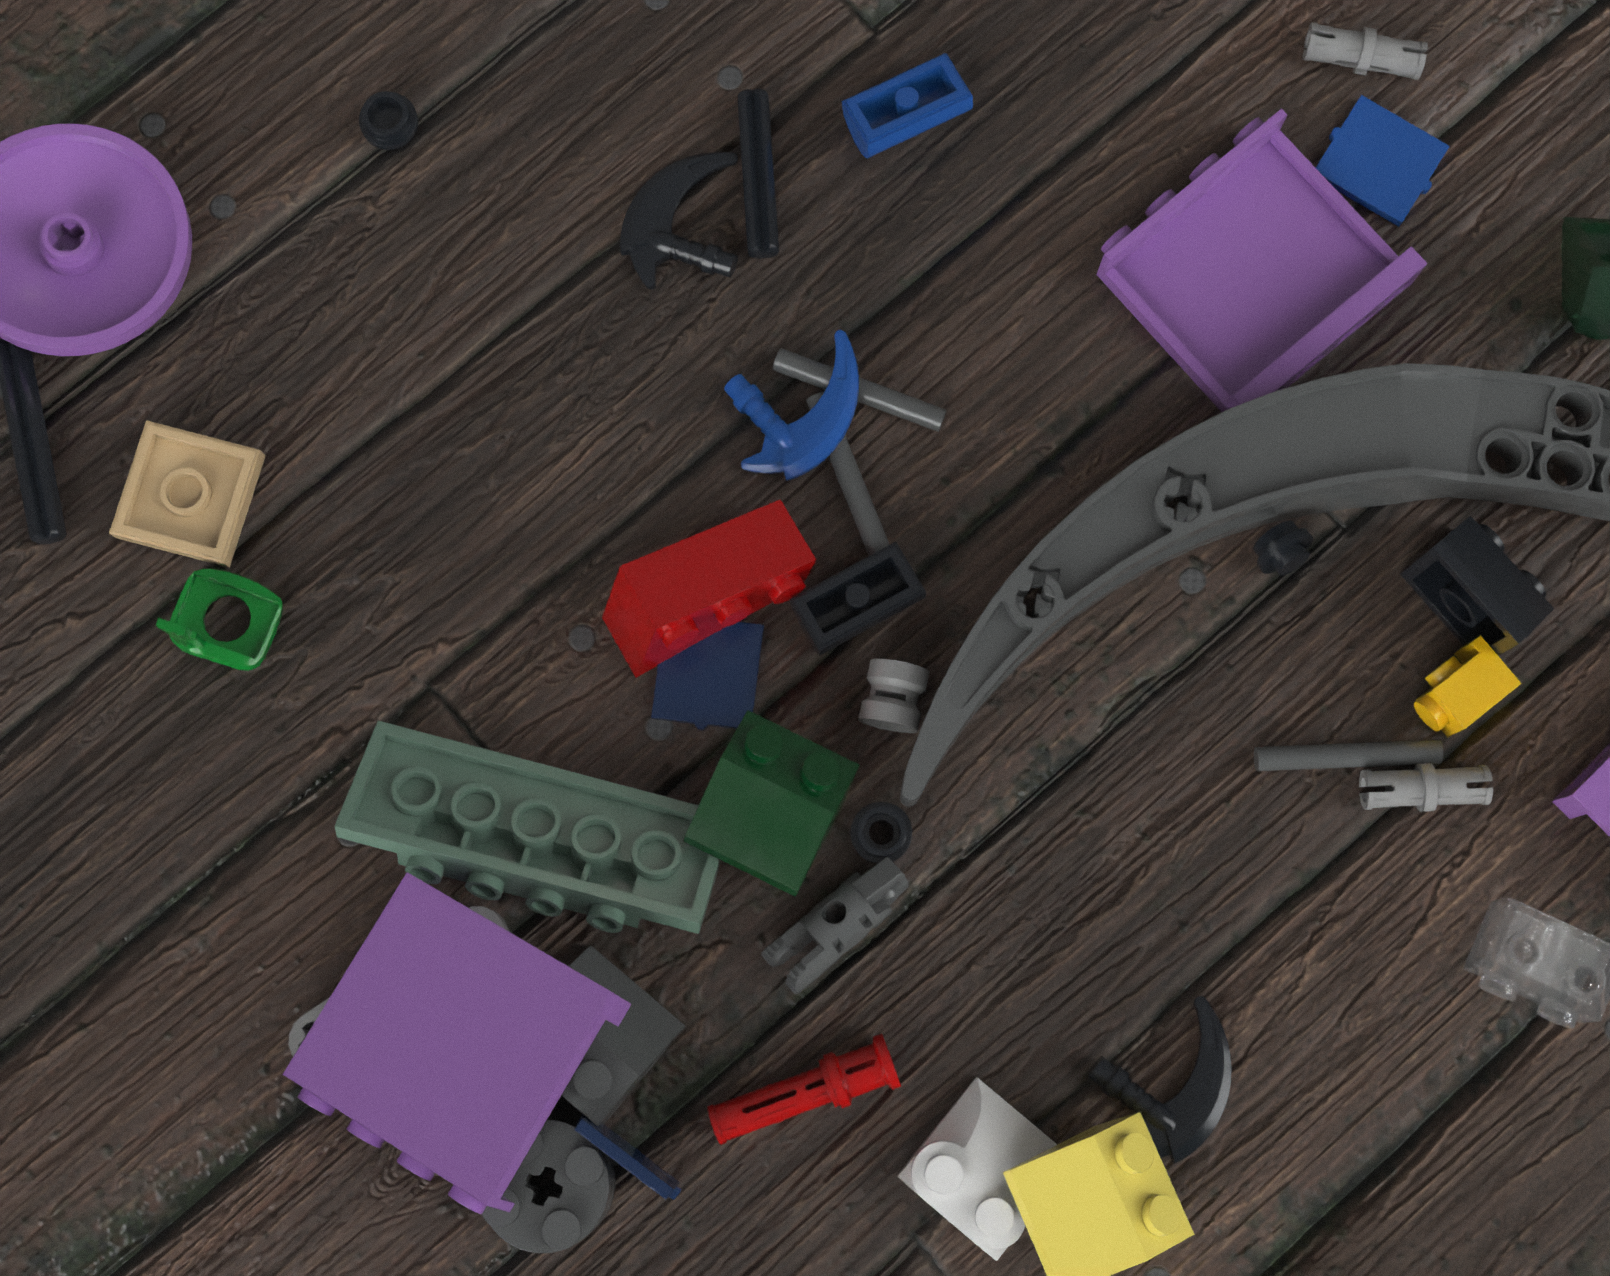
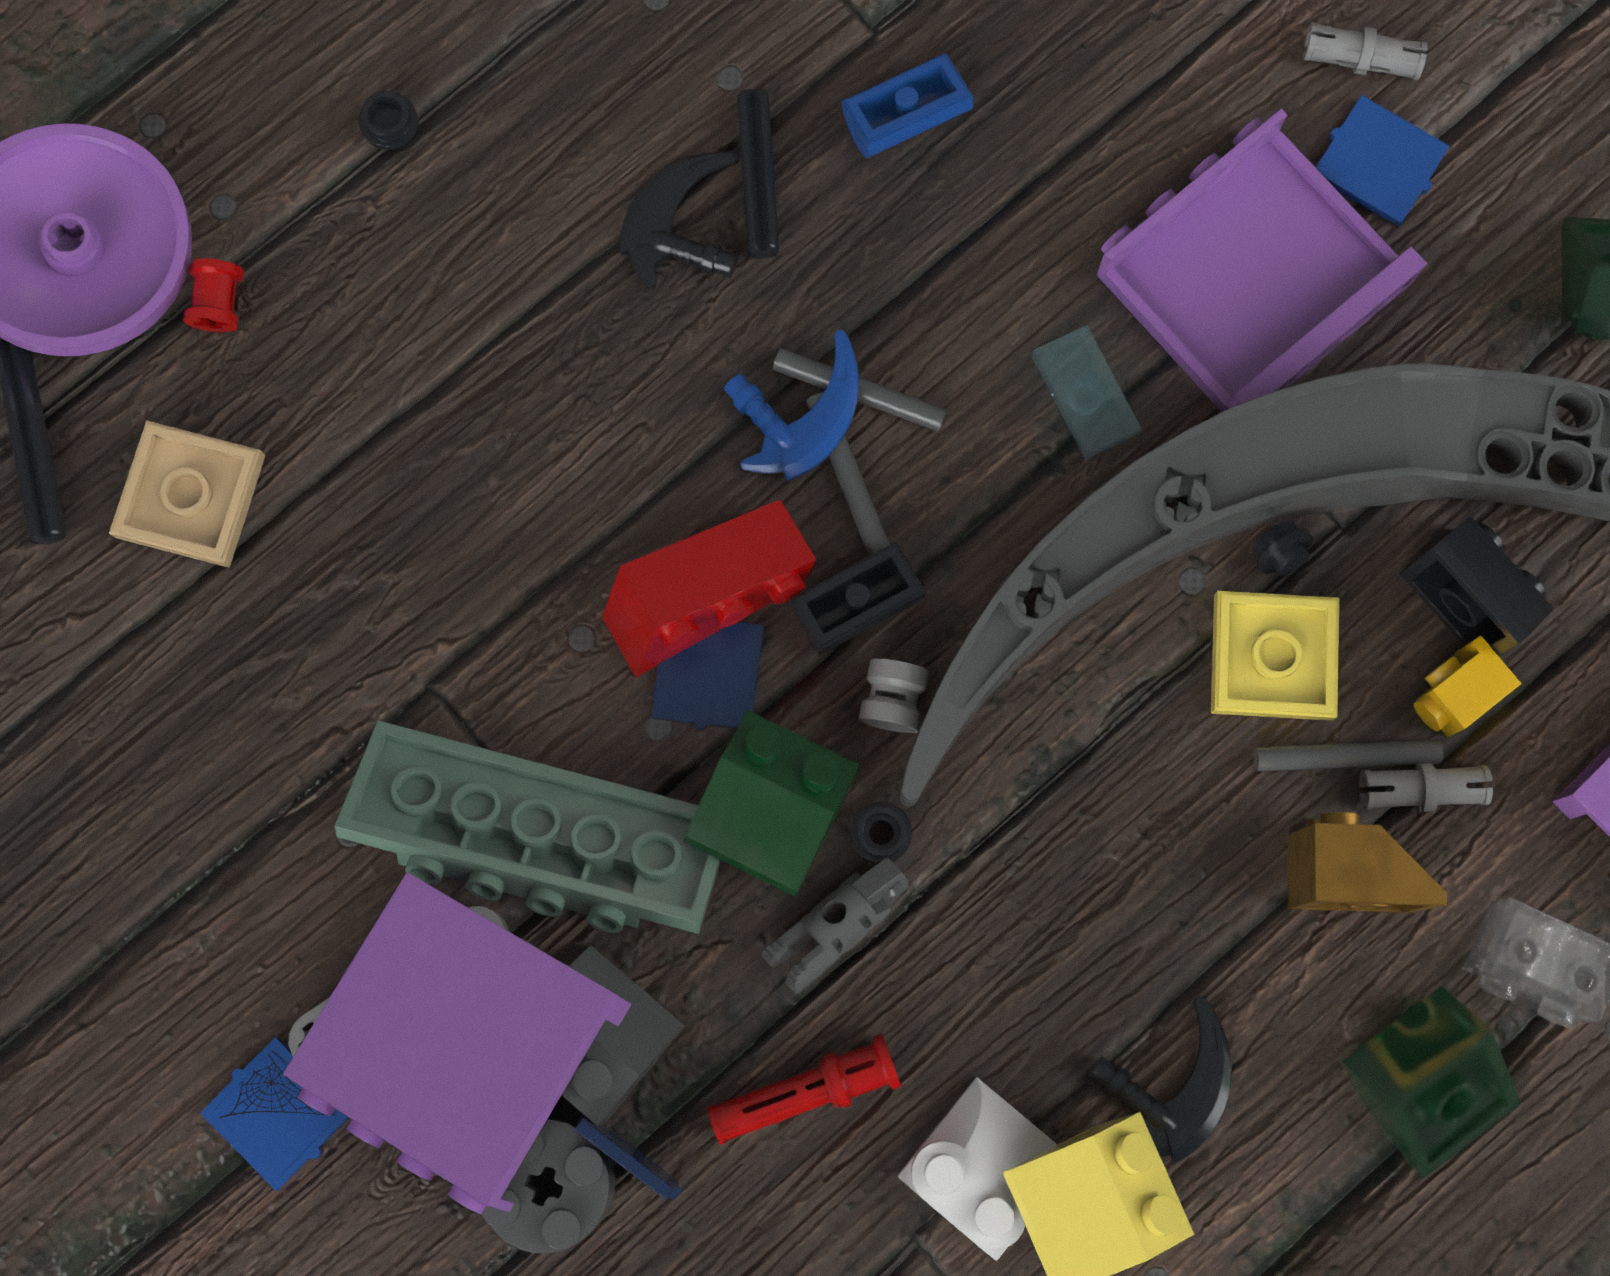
green piece [156,568,283,671] -> none
none -> red bush [183,258,244,333]
none -> blue piece [200,1037,349,1191]
none -> clear light blue plate [1032,325,1141,460]
none -> light yellow tile [1211,591,1339,721]
none -> pearl gold slope [1288,812,1447,913]
none -> clear green slope [1342,986,1521,1179]

